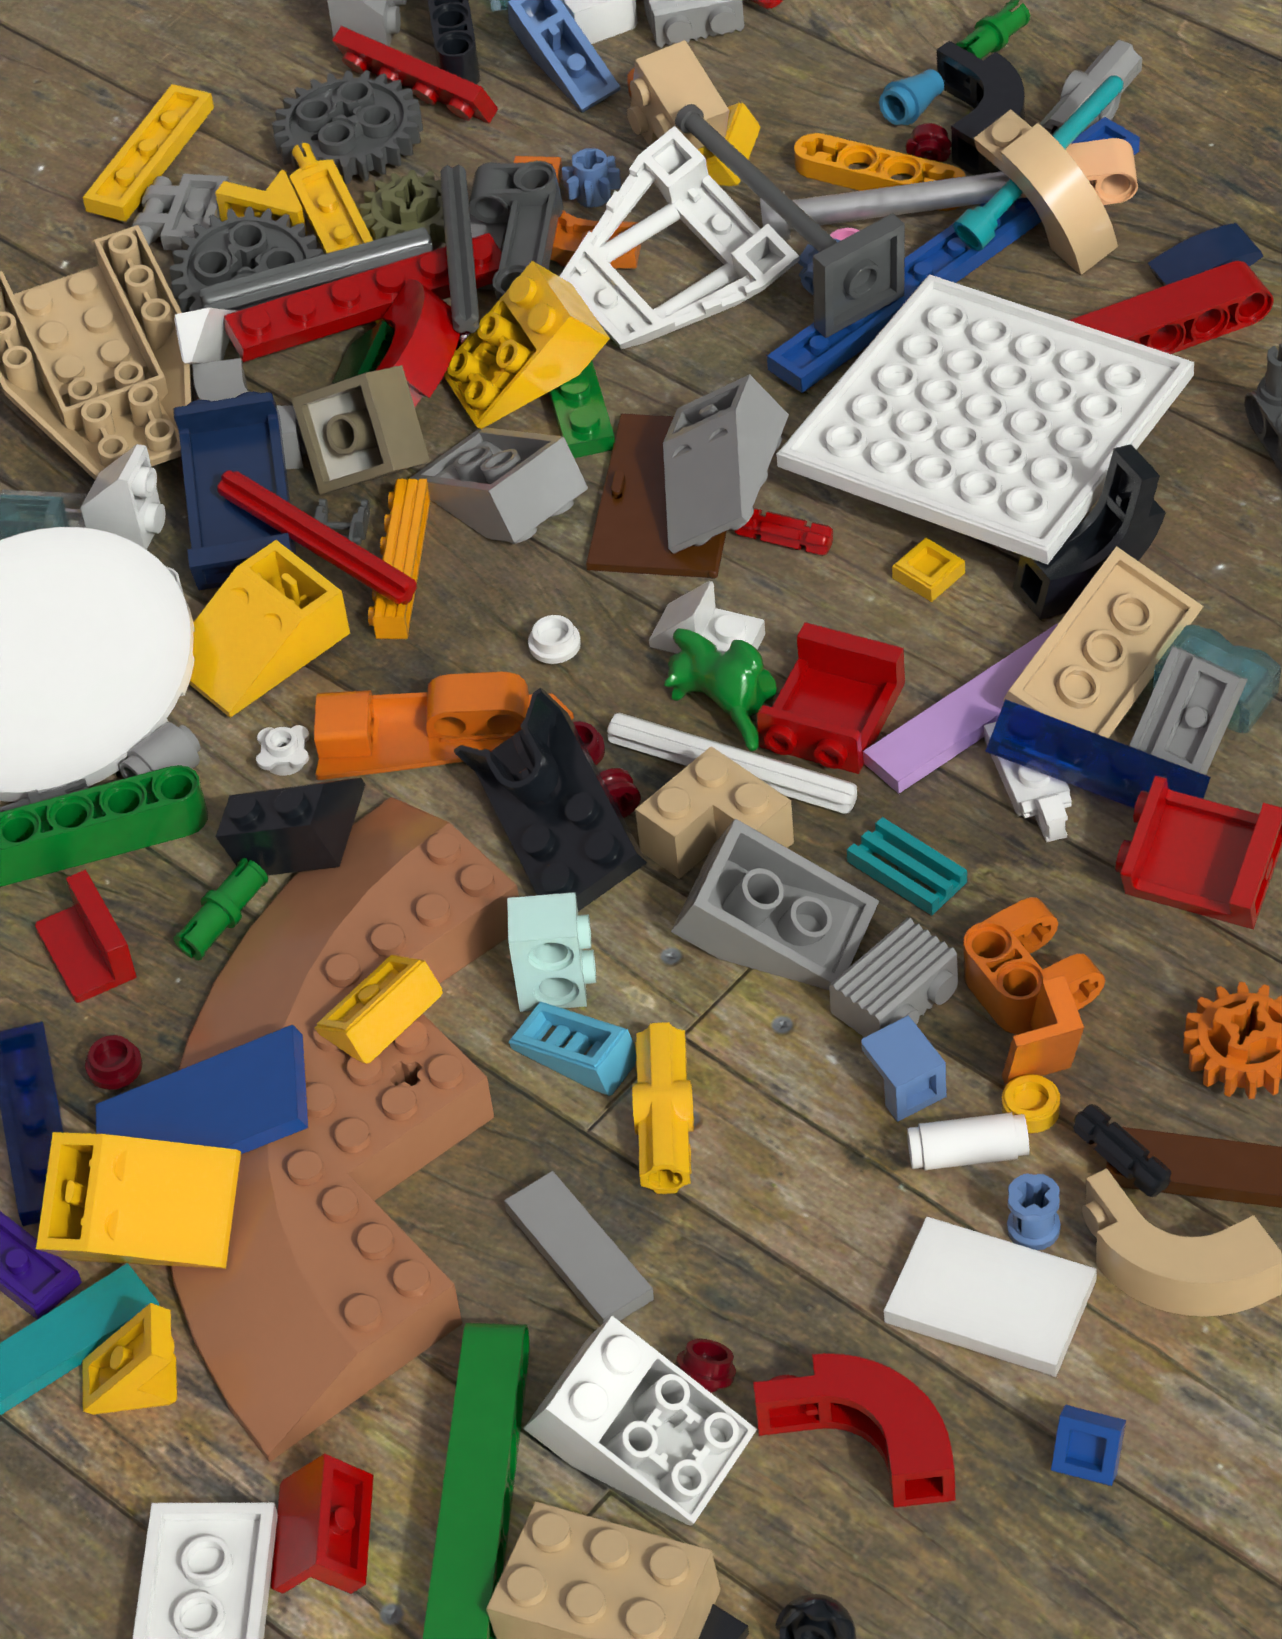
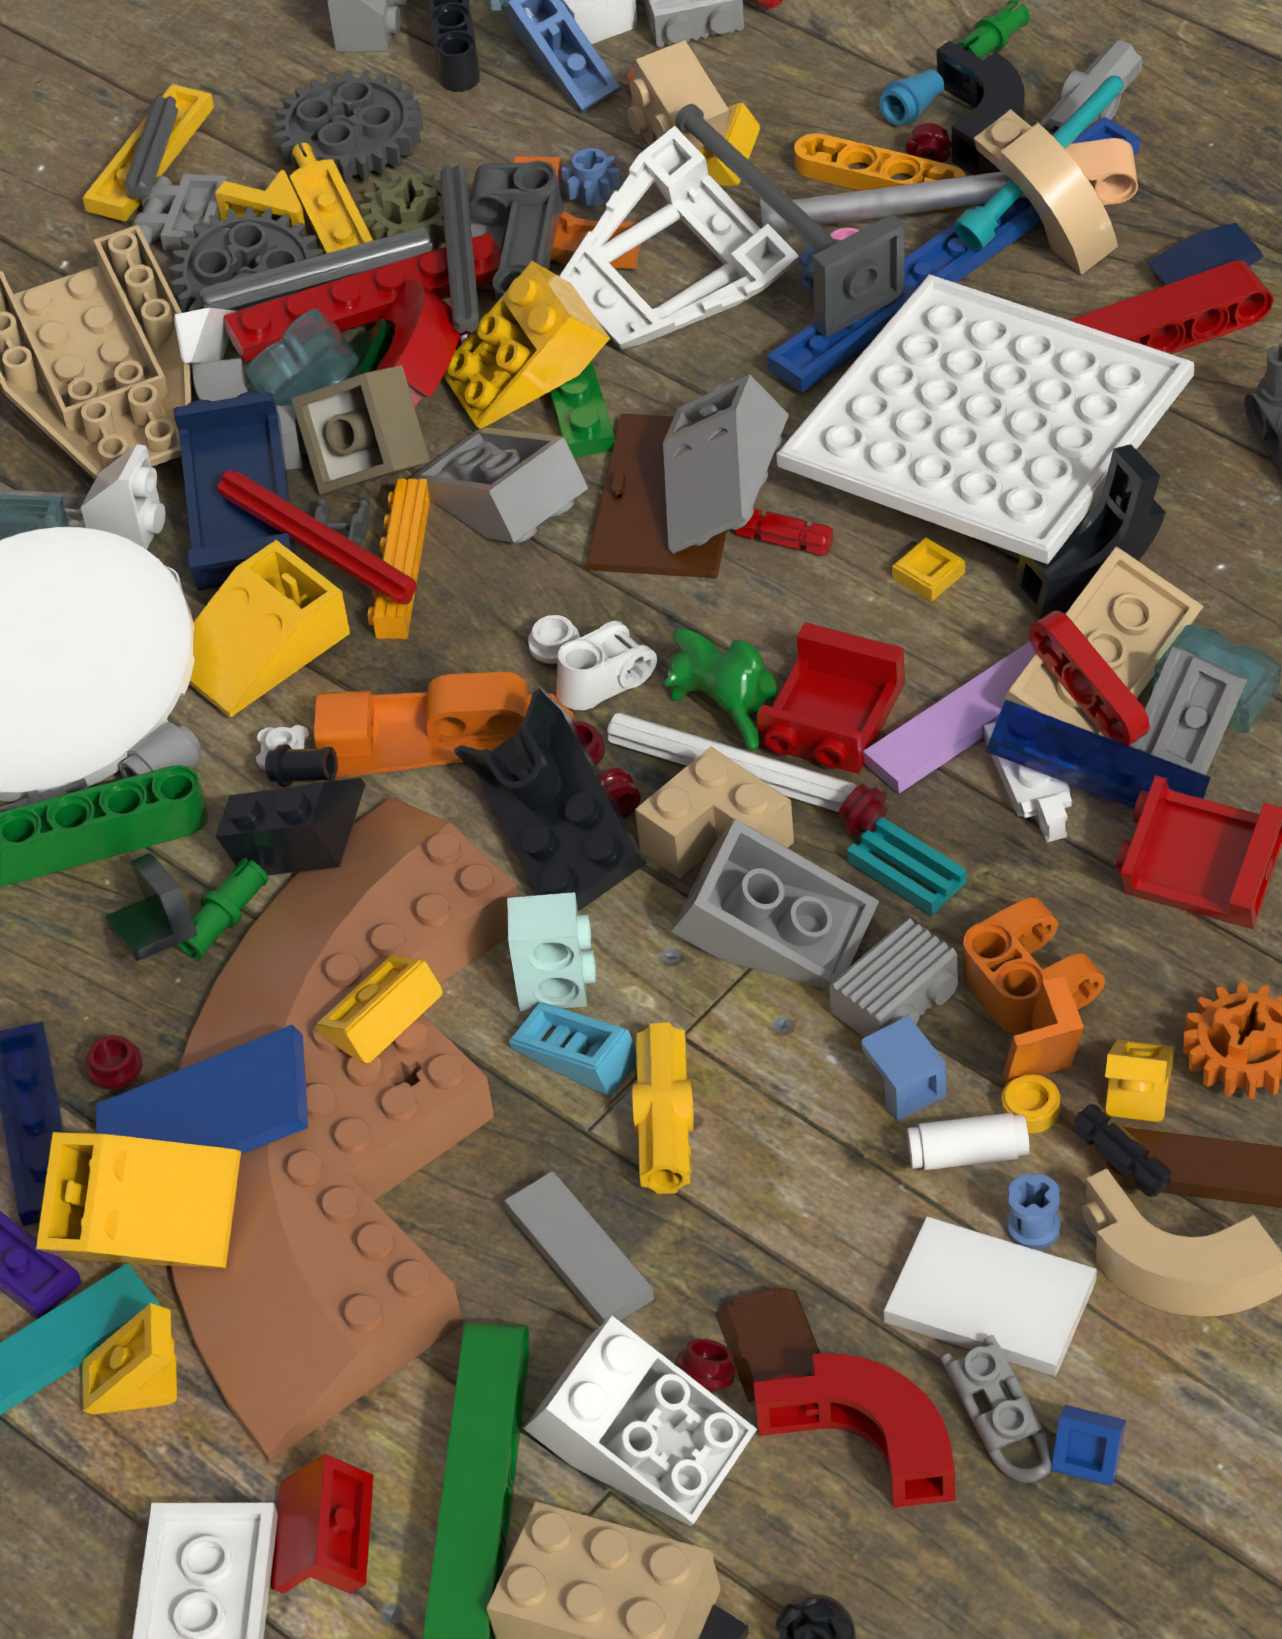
red panel [35,869,137,1003] -> none
red plate [332,26,499,124] -> none
white slope [649,581,765,654] -> none
none -> black panel [106,853,198,961]
none -> dark grey axle [124,95,178,200]
none -> clear light blue brick [245,308,359,406]
none -> black pin [265,744,338,787]
none -> white piece [556,621,657,710]
none -> reddish brown piece [716,1287,821,1402]
none -> dark red plate [838,783,888,836]
none -> light grey piece [940,1335,1052,1483]
none -> red beam [1028,611,1150,749]
none -> yellow slope [1105,1039,1175,1122]

